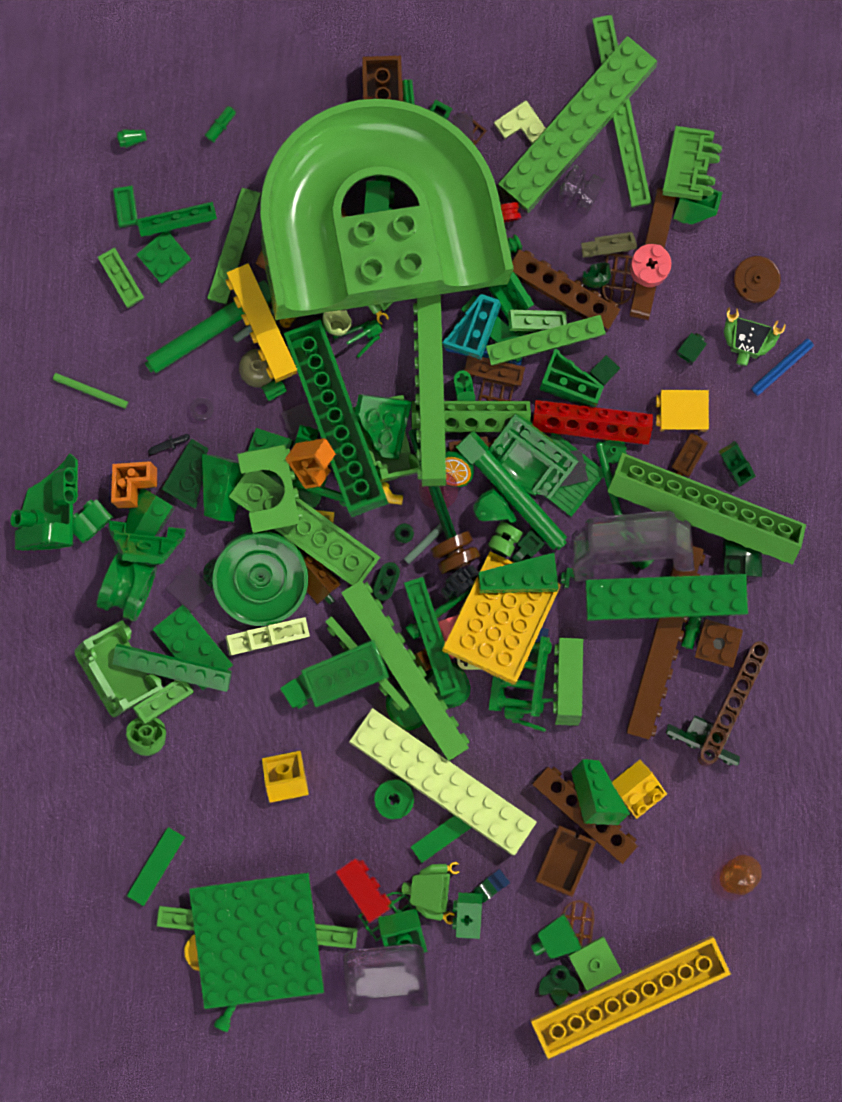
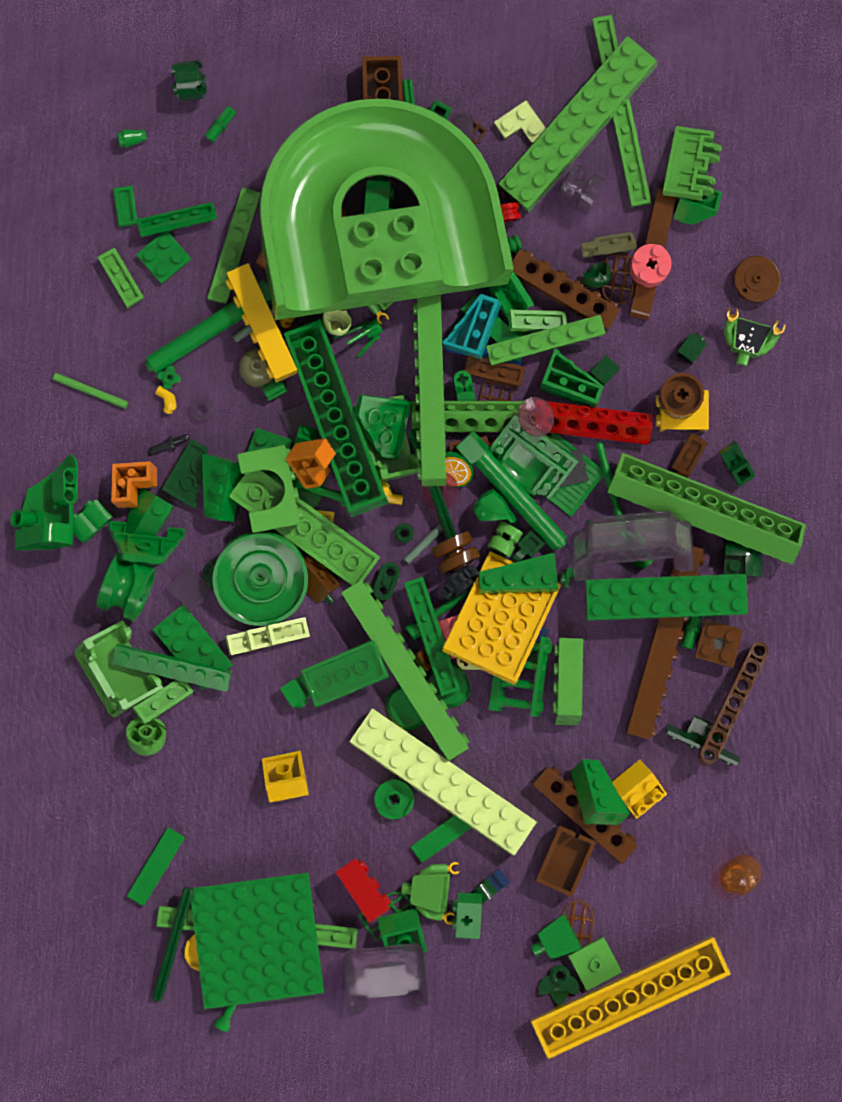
bright green plate [325,616,411,712] -> none
green plant [504,698,554,732] -> none
green piece [602,440,627,464] -> none
blue axle [751,339,814,396] -> none
none -> dark green axle [152,887,194,1002]
none -> yellow arm [155,386,177,414]
none -> green plate [157,366,181,389]
none -> dark green brick [172,60,207,102]
none -> clear pink dish [518,397,554,437]
none -> reddish brown wheel [658,373,704,420]

